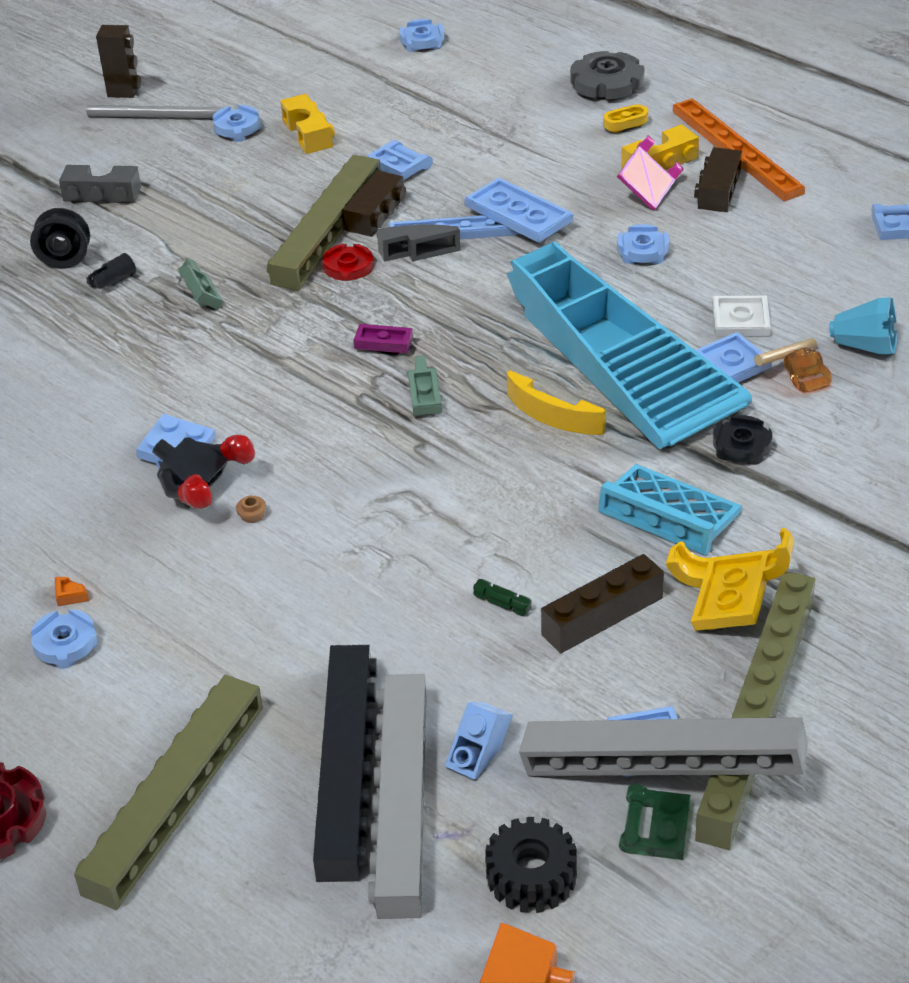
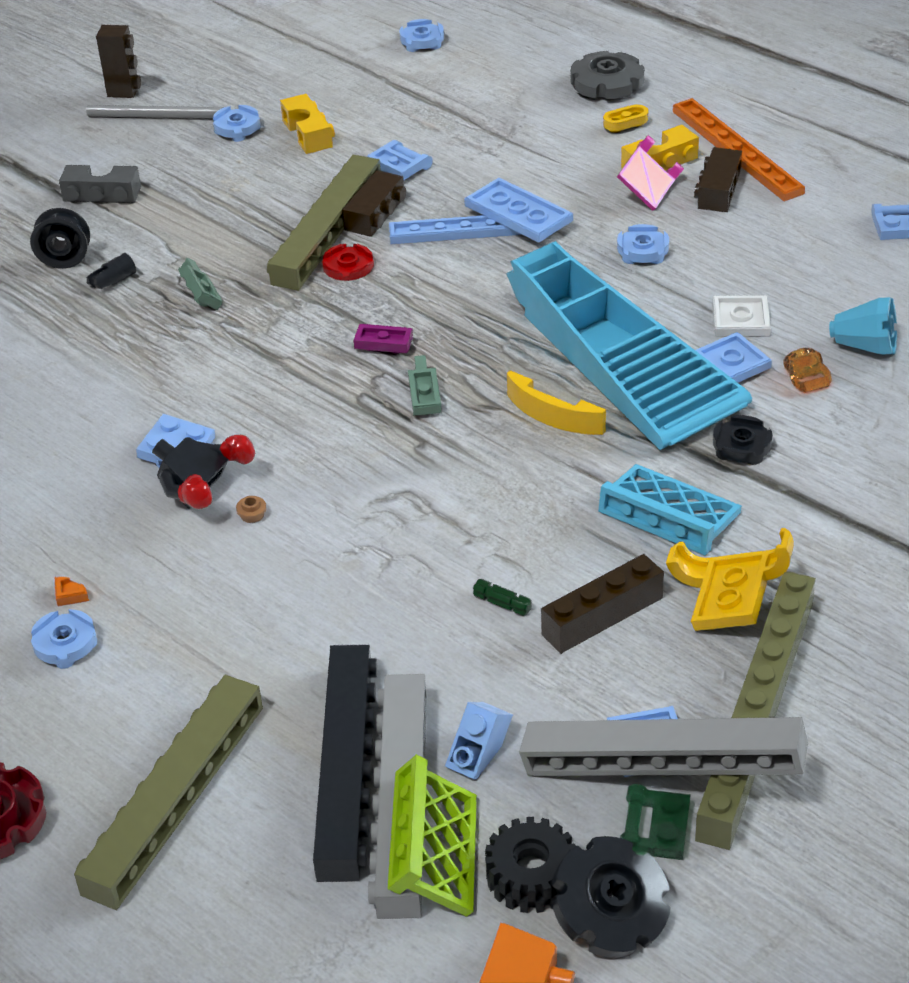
dark grey slope [377,224,461,262] -> none
tan bar [754,338,817,366] -> none
none -> lime fence [387,754,477,917]
none -> black piece [552,836,671,958]

